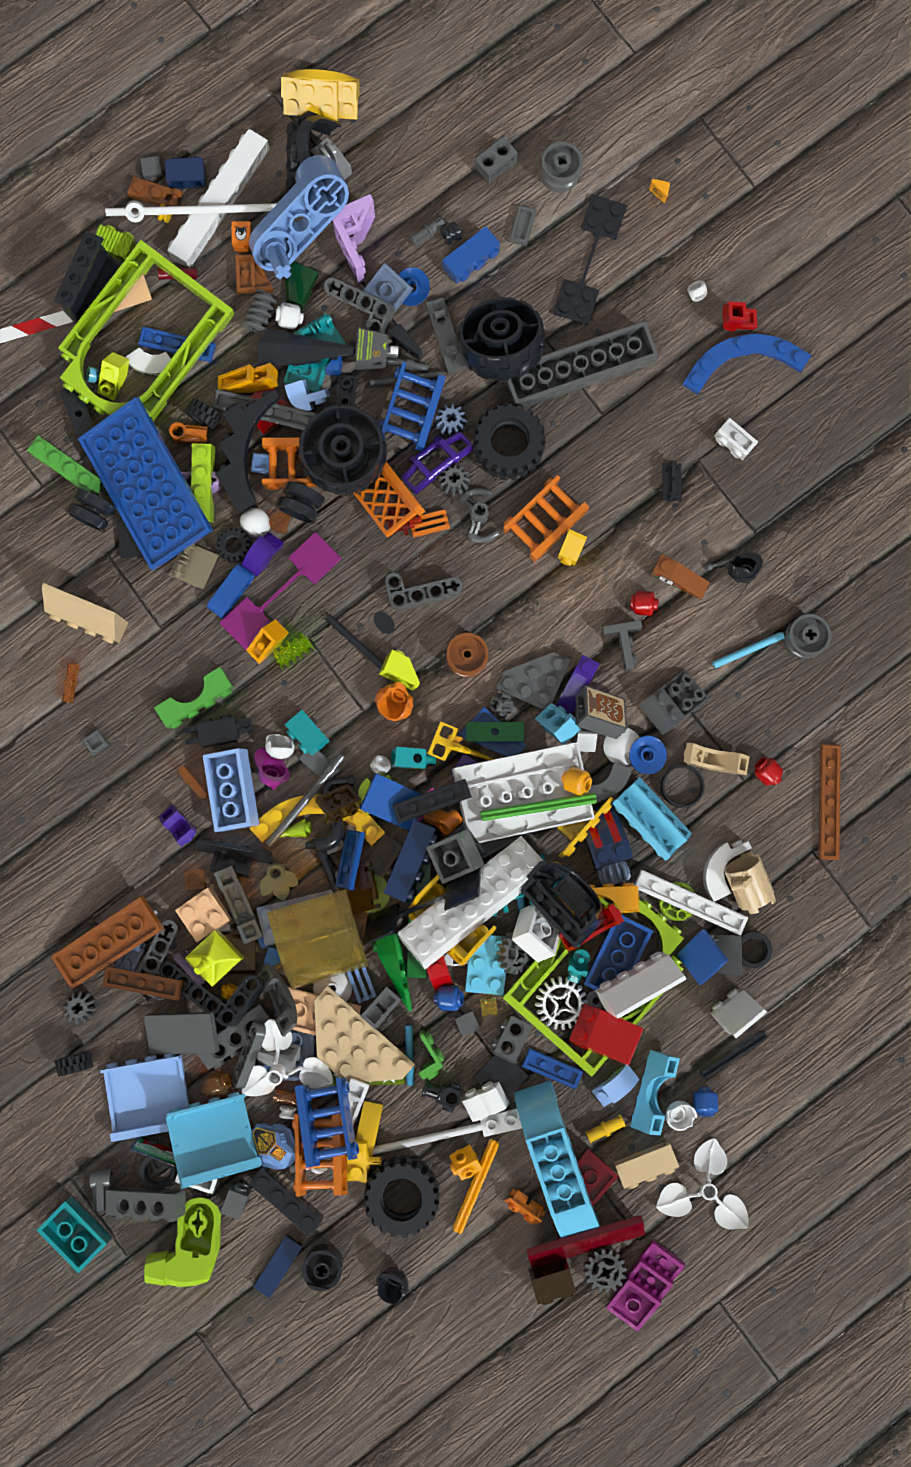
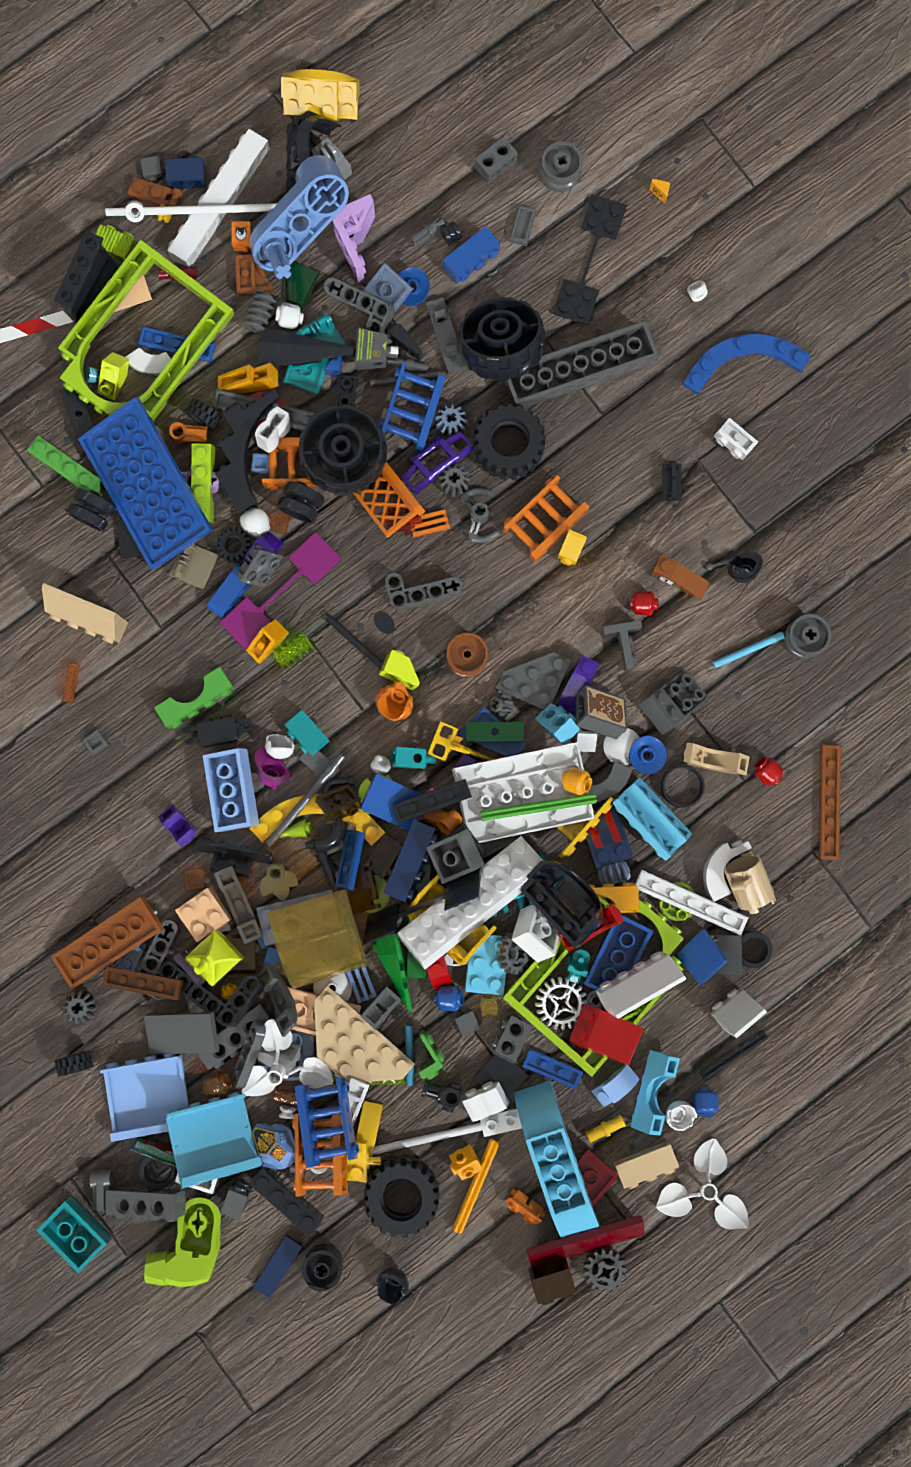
clear orange tile [177,766,209,800] -> none
light blue brick [284,379,330,411] -> none
magenta slope [606,1240,685,1332] -> none
red brick [722,301,757,332] -> none
none -> dark grey hinge [237,544,283,587]
none -> white brick [255,406,291,453]

